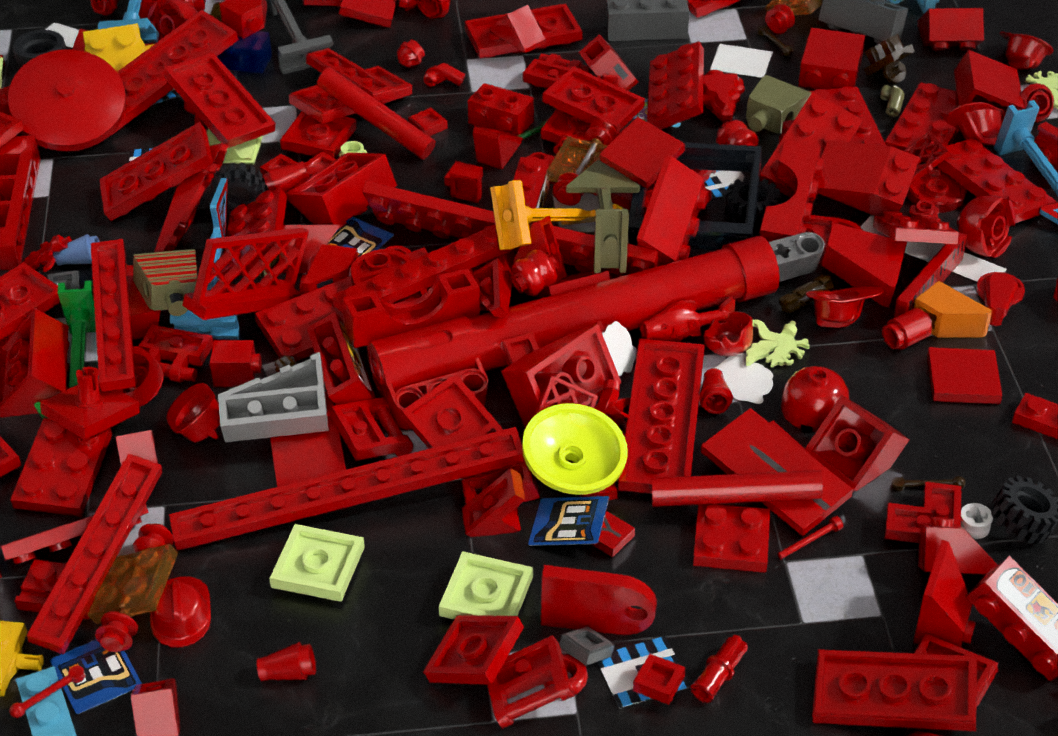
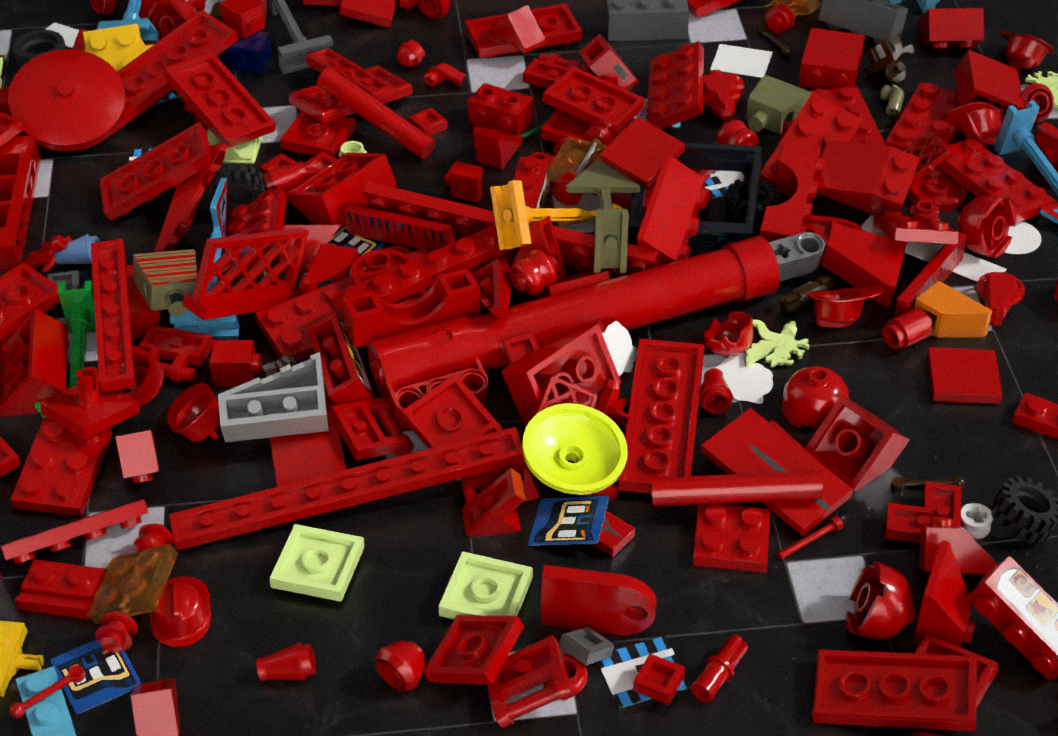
red plate [27,453,162,655] -> none
red animal [640,297,735,342] -> none
none -> red tile [342,203,455,252]
none -> red cone [375,640,425,691]
none -> red cylinder [846,561,917,640]
none -> white sticker [1004,221,1041,254]

